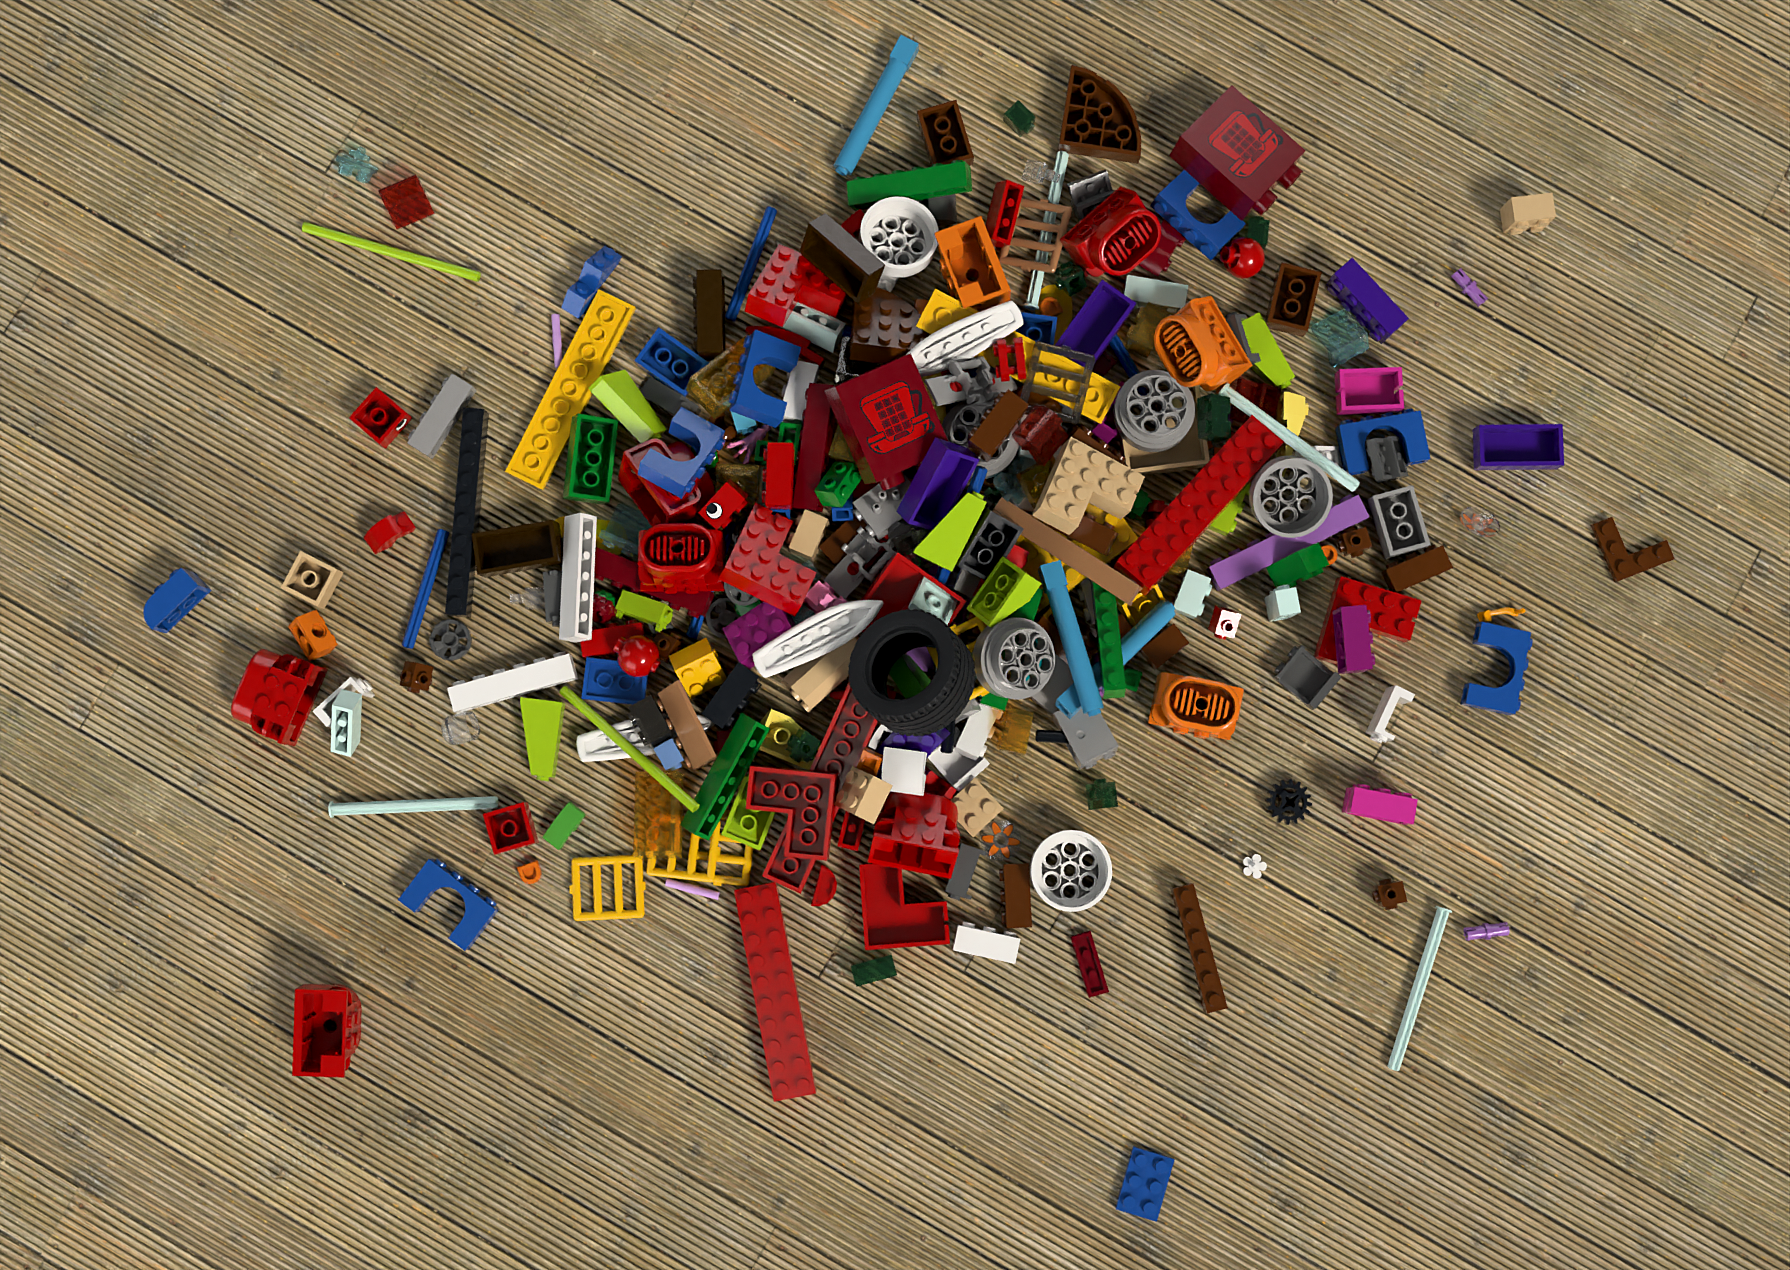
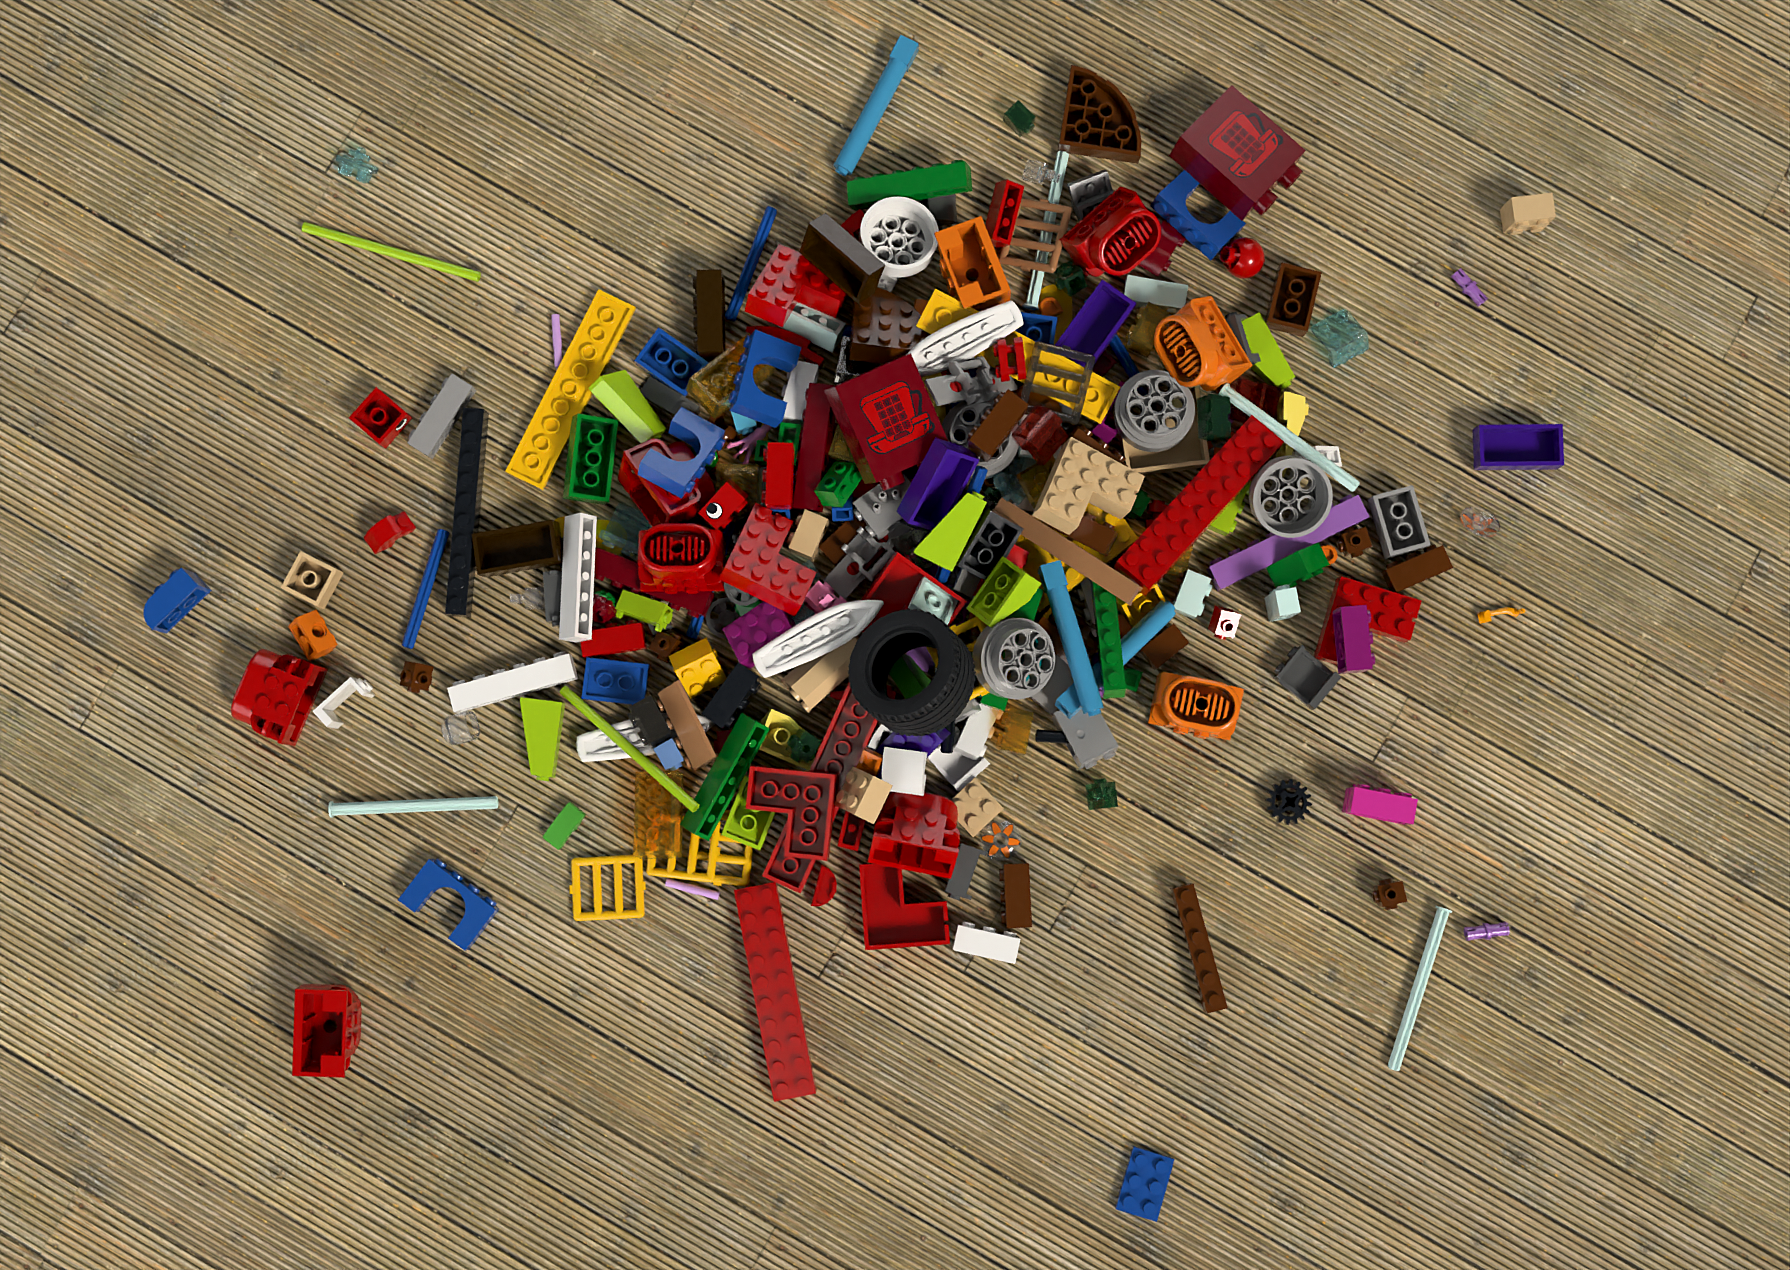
light aqua brick [331,689,362,757] -> none
clear red brick [378,175,435,230] -> none
dark grey piece [429,619,472,661] -> none
red brick [483,802,539,855] -> none
orange tile [517,860,542,884] -> none
blue arch [561,246,622,318] -> none
red brick [613,635,660,677] -> none
clear green brick [851,953,897,987] -> none
reddish brown brick [917,100,974,167] -> none
red brick [924,766,957,800] -> none
white wheel [1030,830,1112,912] -> none
dark red tile [1070,930,1109,998] -> none
white plant [1243,854,1267,879] -> none
clear green brick [1245,216,1270,250] -> none
dark purple piece [1326,257,1409,344] -> none
dark pink piece [1334,367,1404,415] -> none
blue arch [1335,409,1430,475] -> none
dark grey brick [1366,436,1409,483] -> none
white panel [1366,685,1415,743] -> none
blue arch [1460,622,1533,715] -> none
reddish brown plate [1591,517,1675,582] -> none

